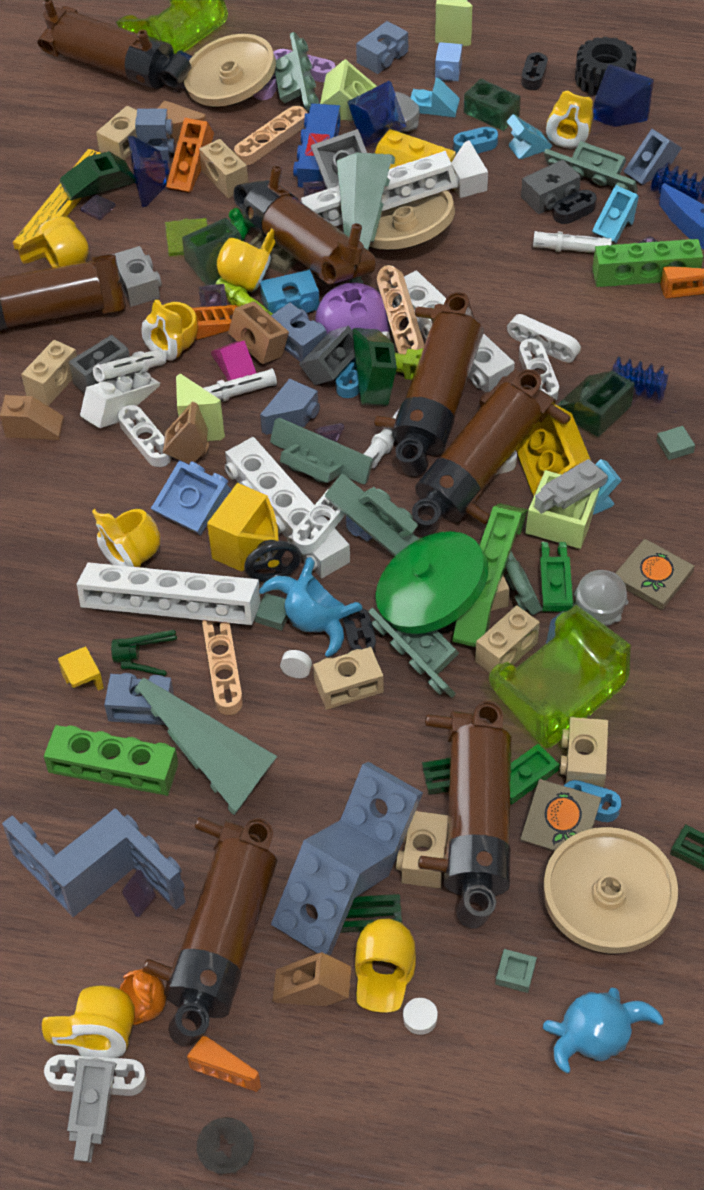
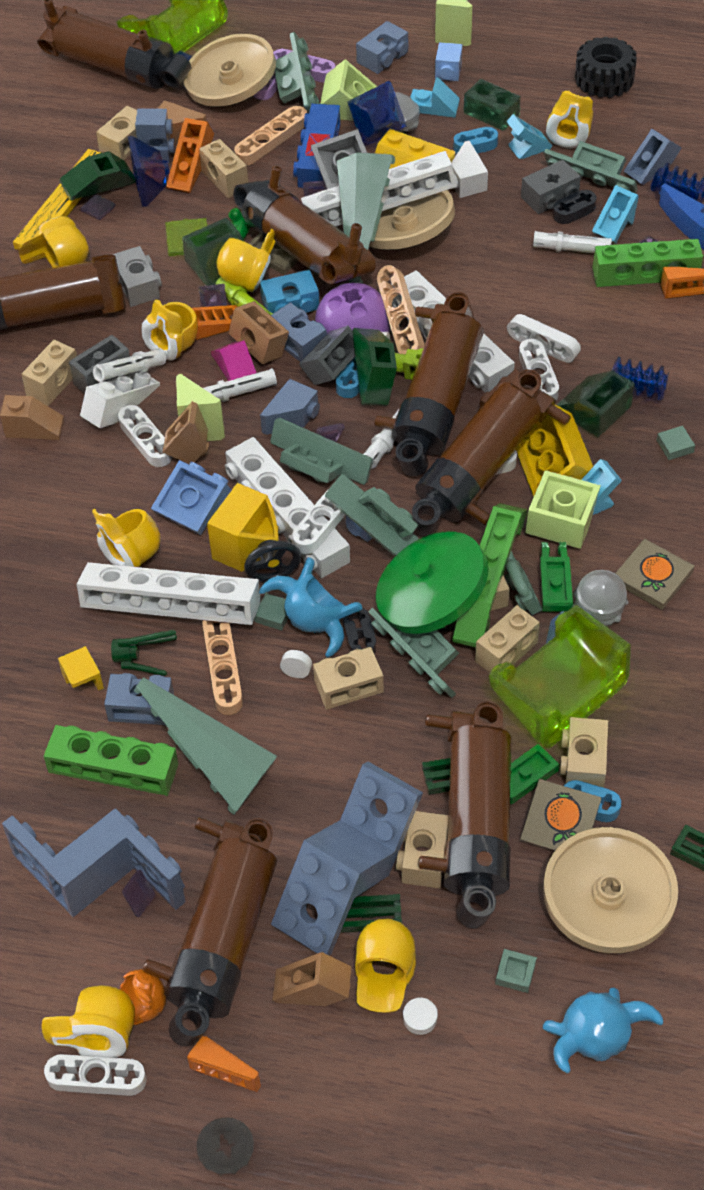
light grey hinge [67,1058,115,1162] -> none
black beam [521,52,548,90] -> none
light grey hinge [534,459,608,514] -> none
clear blue slope [593,64,654,127] -> none

